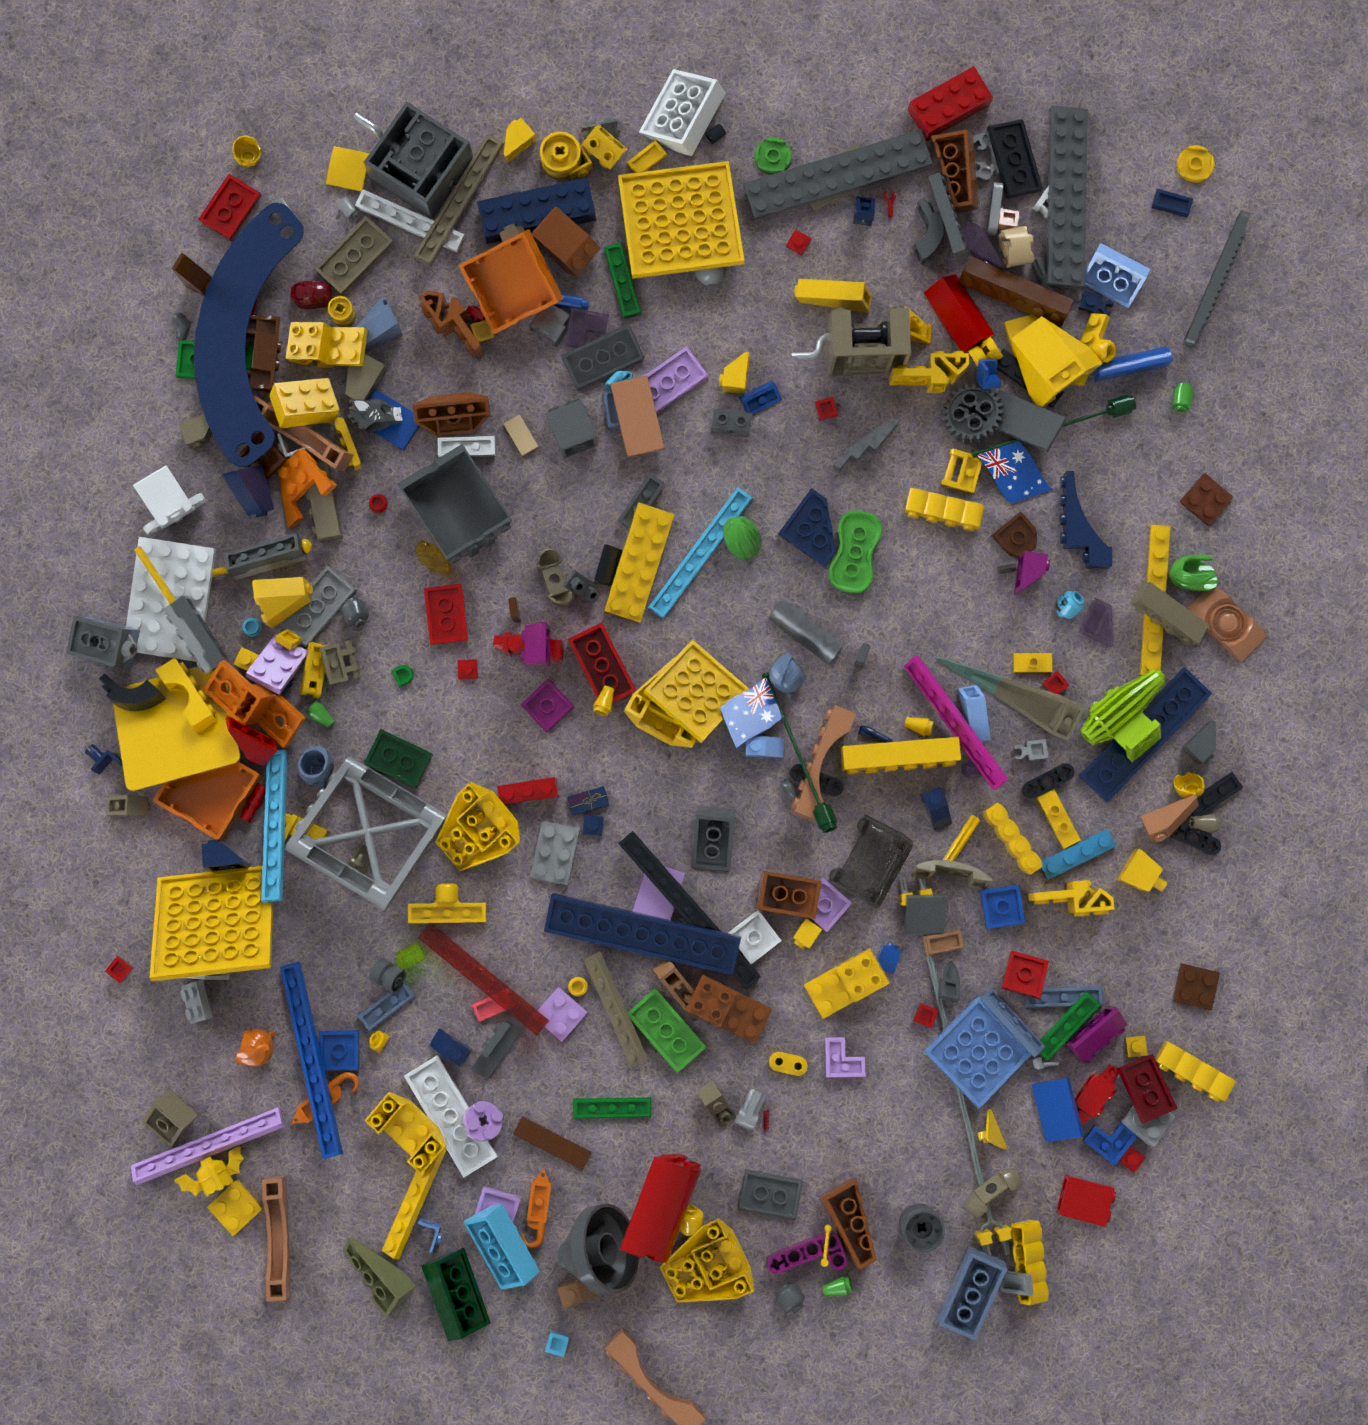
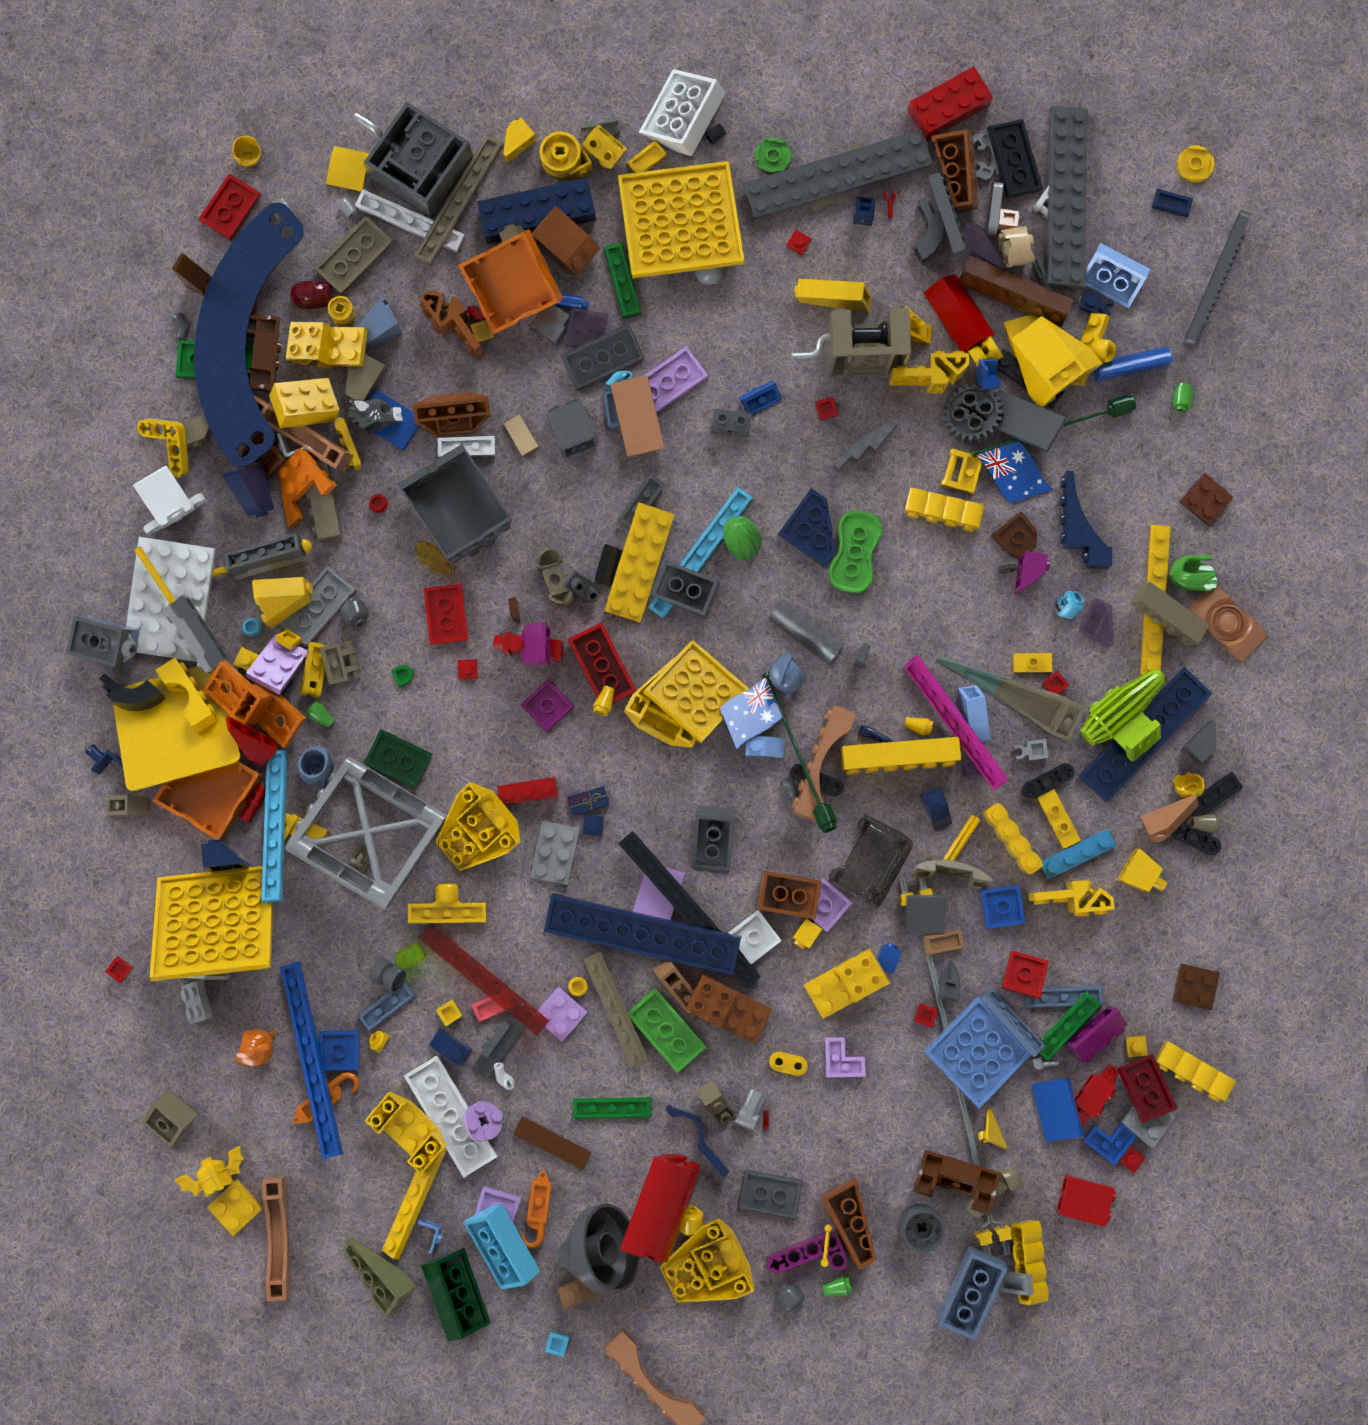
lavender plate [131,1107,284,1185] -> none
yellow slope [719,352,750,394] -> none
none -> yellow beam [137,418,189,478]
none -> yellow plate [436,999,463,1026]
none -> white arm [494,1062,515,1090]
none -> dark grey slope [651,560,720,619]
none -> dark blue piece [665,1105,729,1178]
none -> reddish brown bracket [913,1150,1002,1215]

